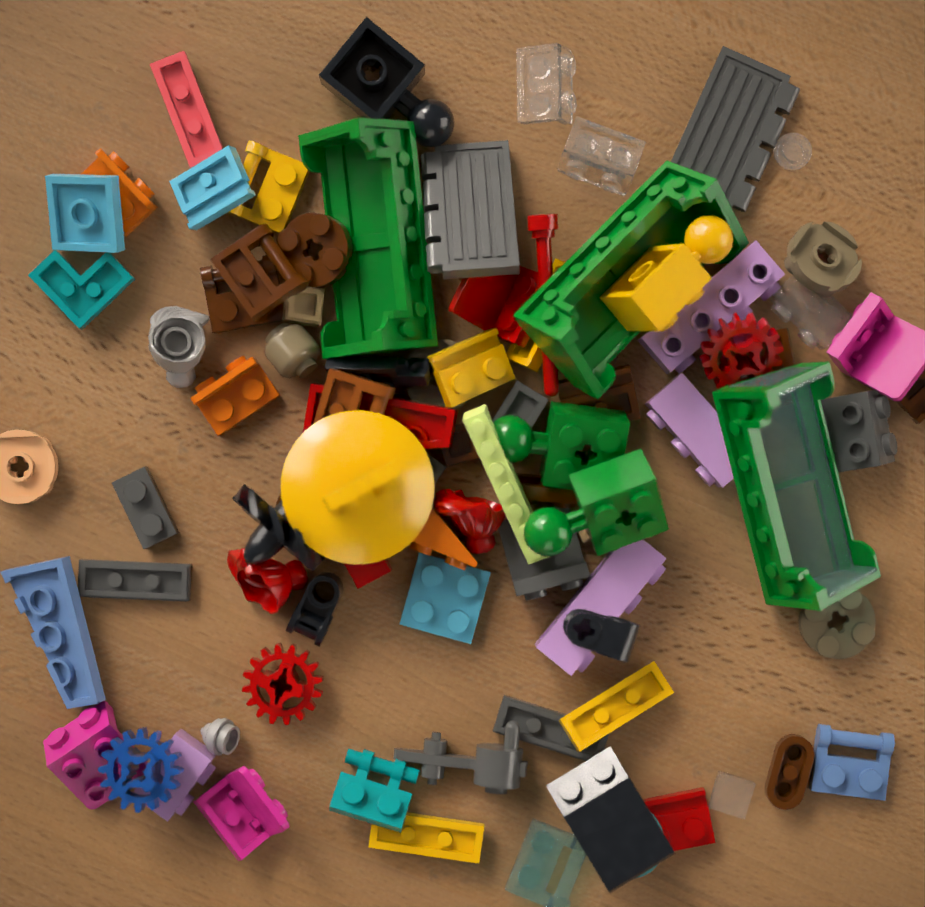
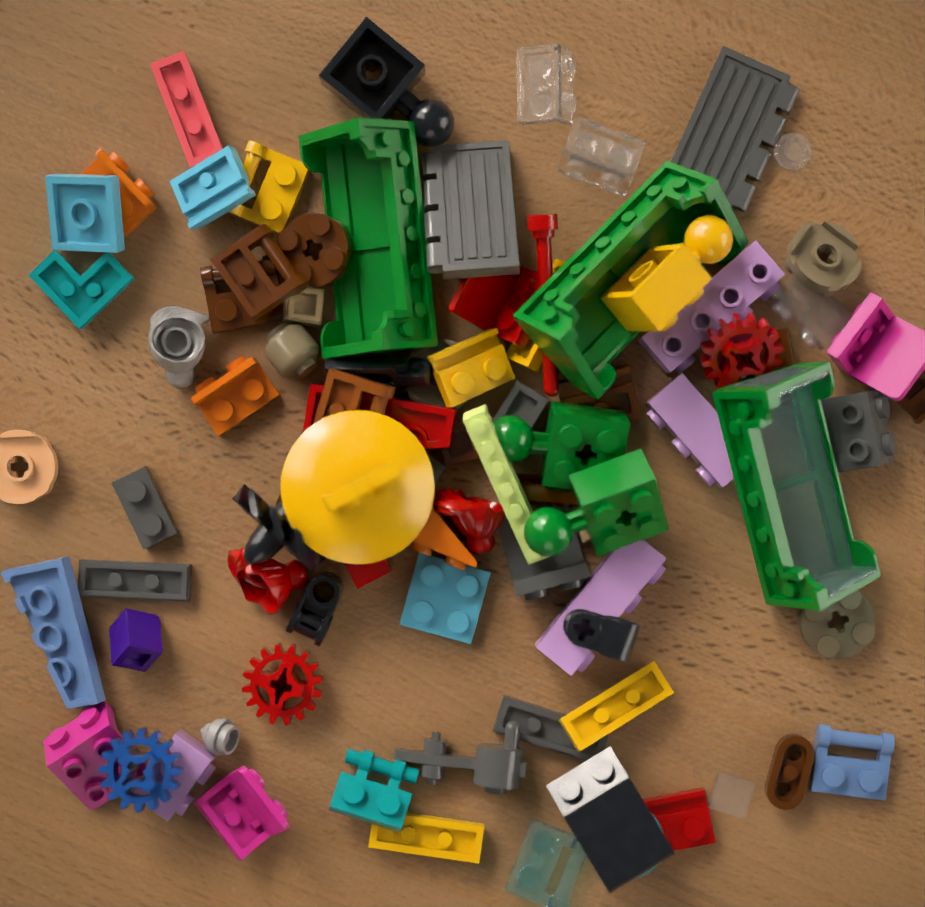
none -> dark purple panel [109,608,163,672]

